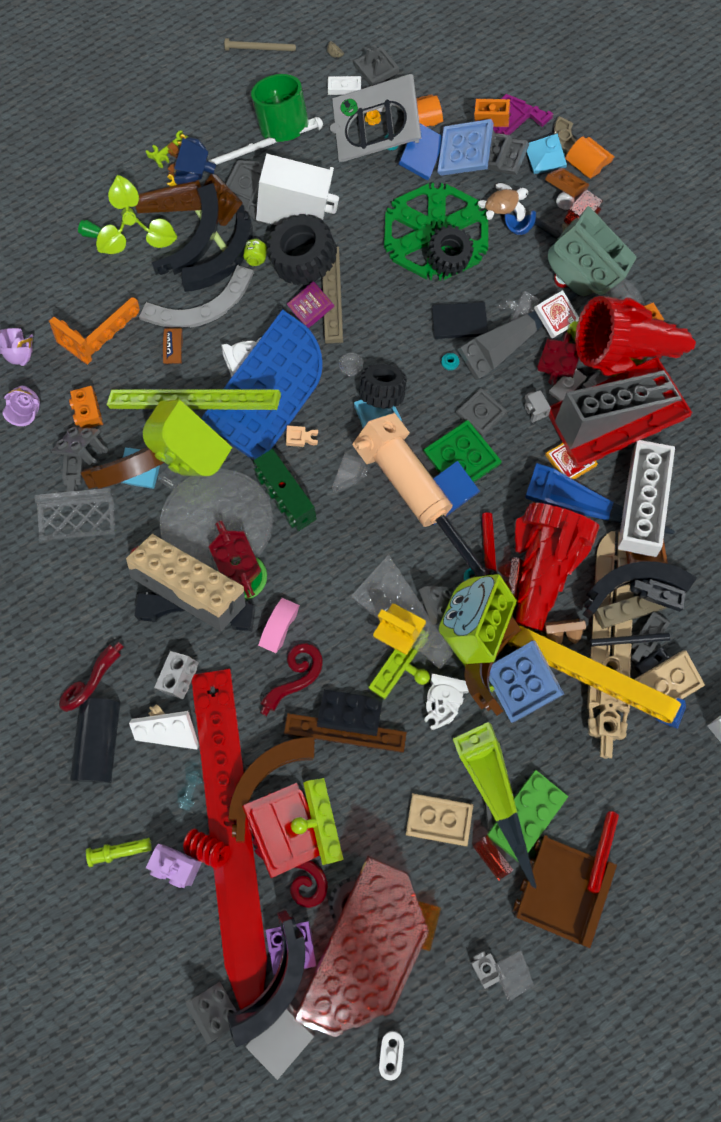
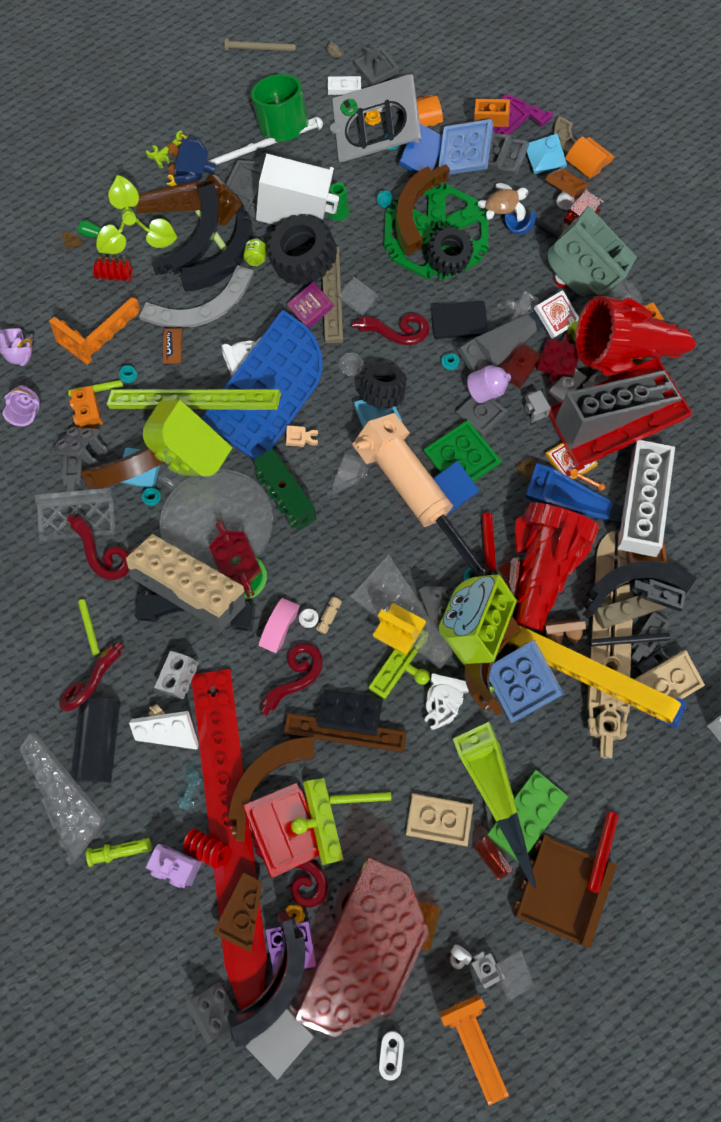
none -> clear wing [20,733,106,865]
none -> clear orange tile [62,232,83,249]
none -> dark red plant [66,514,129,580]
none -> lime bar [68,380,123,397]
none -> lime bar [78,599,100,656]
none -> red piece [93,257,133,282]
none -> teal plate [119,365,137,383]
none -> teal plate [142,488,161,506]
none -> reddish brown wing [213,872,262,952]
none -> light orange plate [286,905,305,924]
none -> white plate [299,609,318,628]
none -> tan axle [316,597,342,634]
none -> green plant [327,182,350,221]
none -> lime bar [330,792,392,804]
none -> clear piece [338,277,379,316]
none -> dark red plant [352,313,430,345]
none -> teal plate [377,190,392,208]
none -> reddish brown arch [395,164,450,256]
none -> orange bracket [438,994,509,1106]
none -> white tile [450,945,472,969]
none -> lavender helmet [468,365,511,403]
none -> clear red brick [502,344,541,389]
none -> clear orange tile [517,457,535,482]
none -> orange hinge [569,469,605,491]

